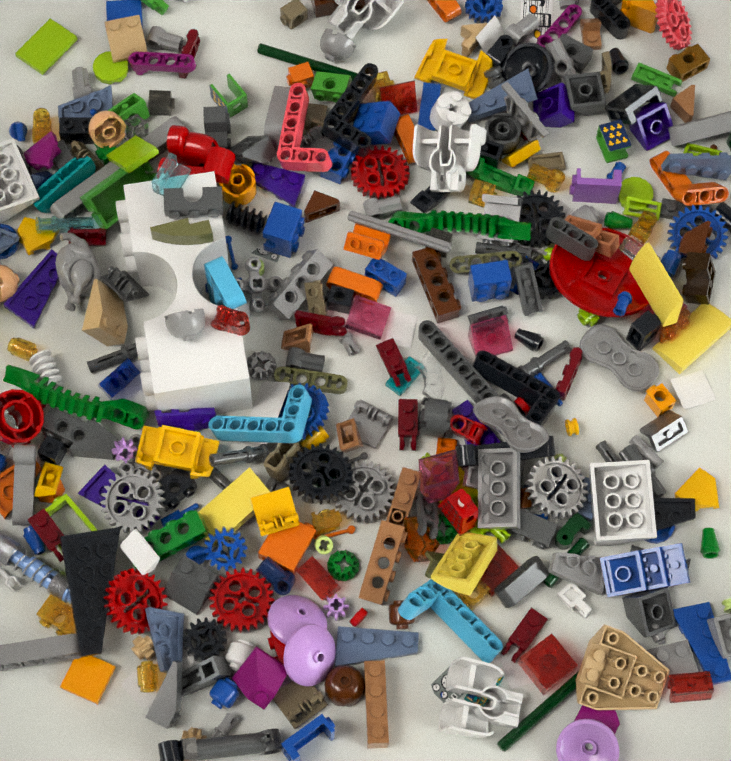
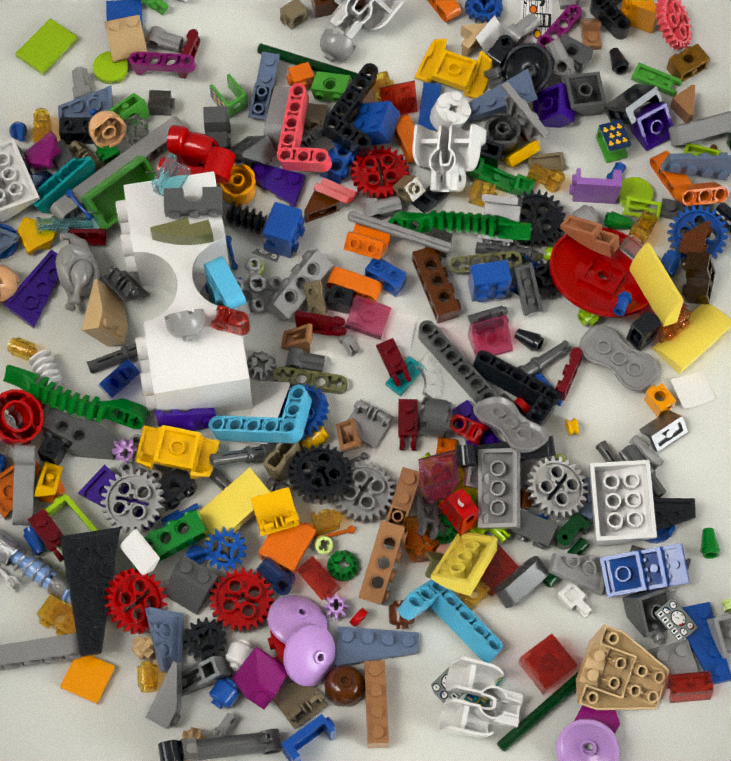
lime tile [106,135,159,173] -> none
dark red hinge [501,607,548,663] -> none
dark grey beam [546,217,598,261] -> none
dark tan slope [600,51,612,94] -> none
yellow slope [675,467,719,511] -> none
none -> blue hinge [66,190,93,220]
none -> sand blue slope [248,52,280,120]
none -> slope [313,177,359,204]
none -> dark tan brick [392,175,426,202]
none -> sticker [655,598,698,643]

